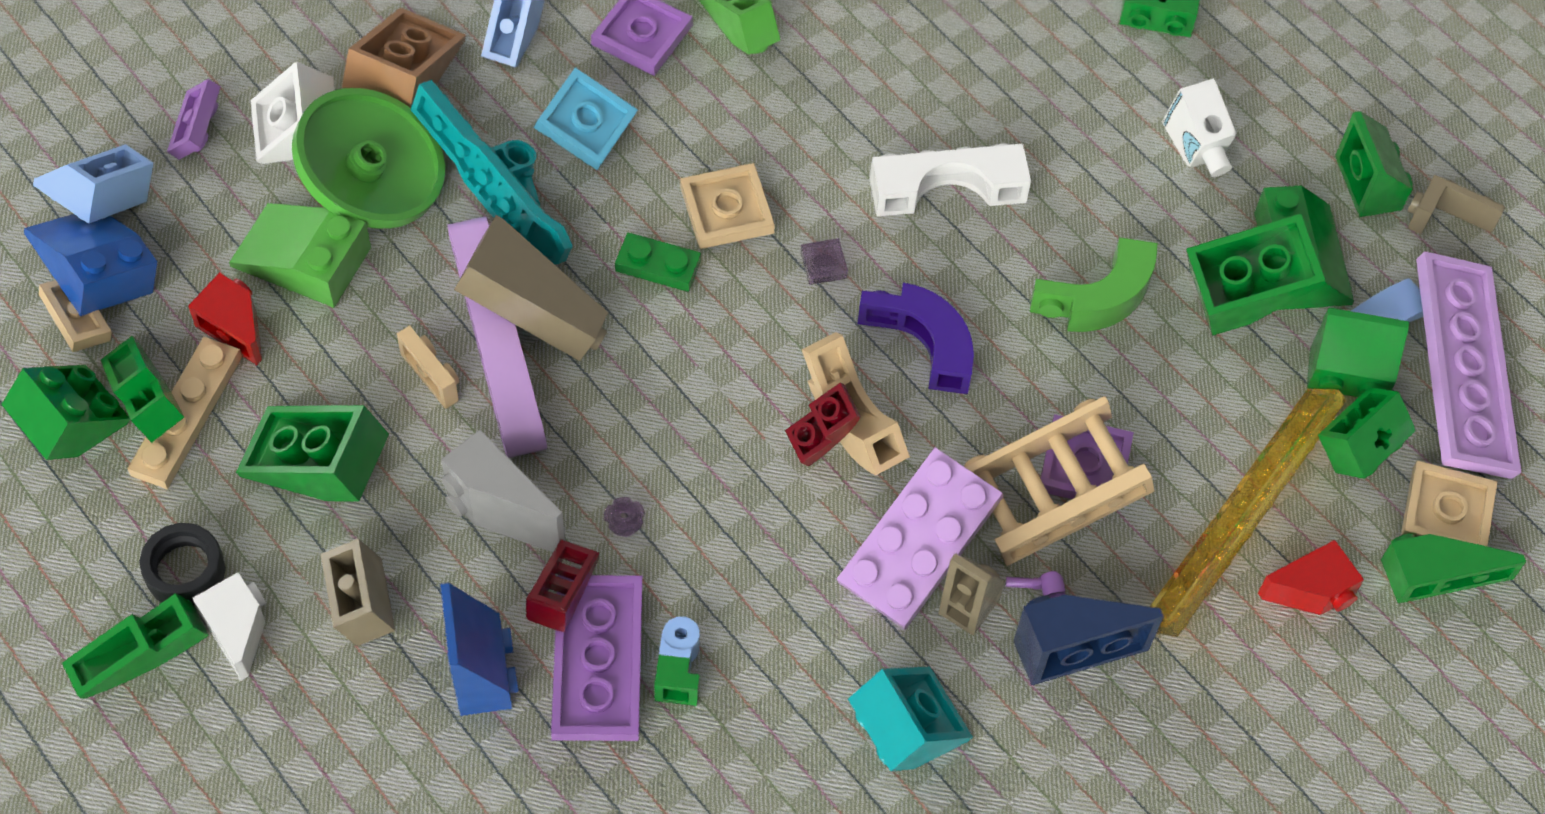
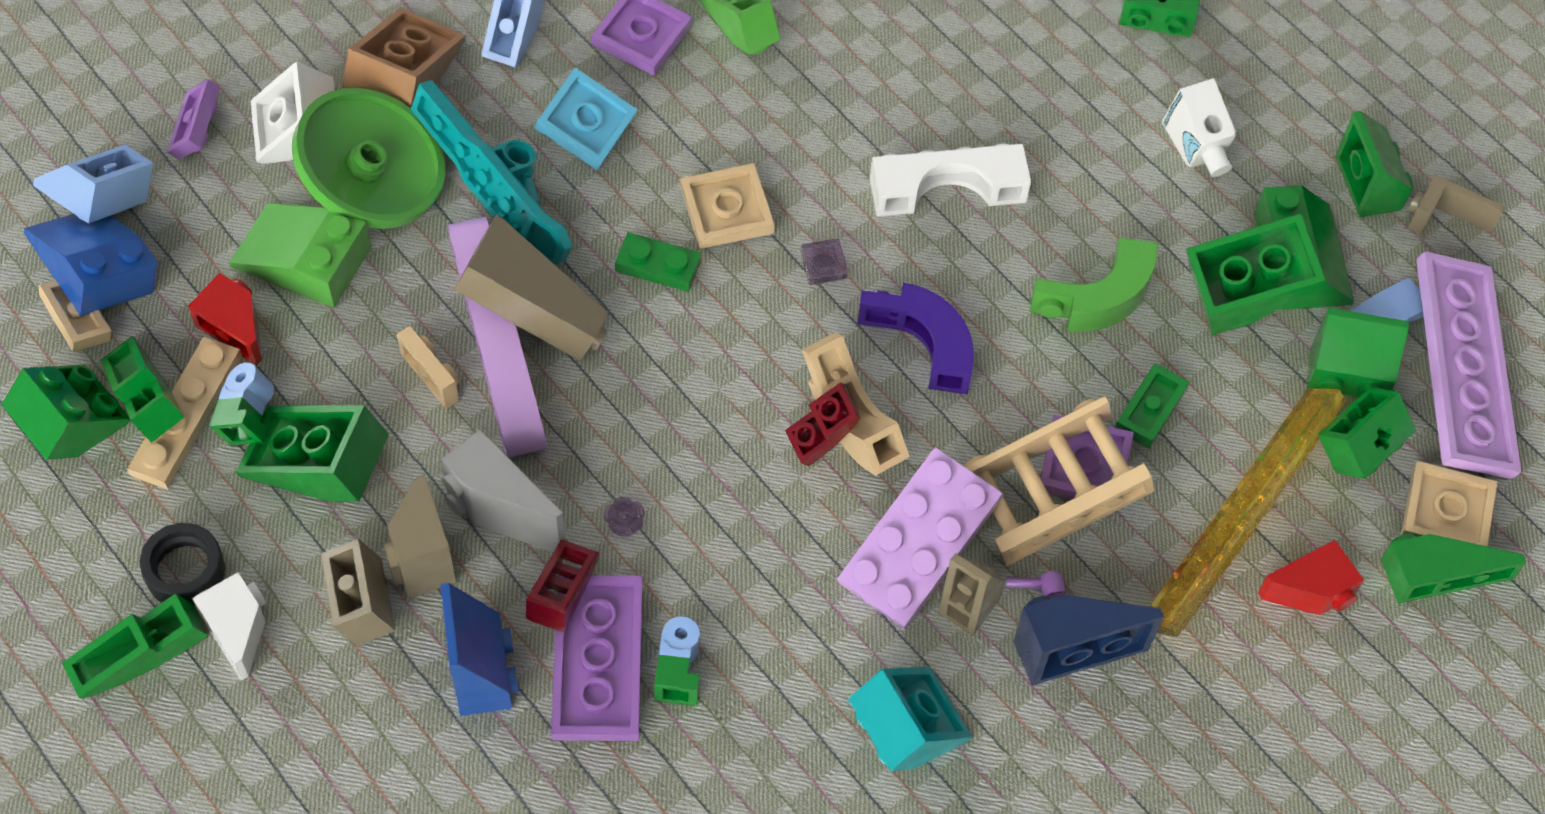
none -> leg [209,362,274,446]
none -> dark tan slope [383,475,456,598]
none -> green plate [1115,363,1190,449]

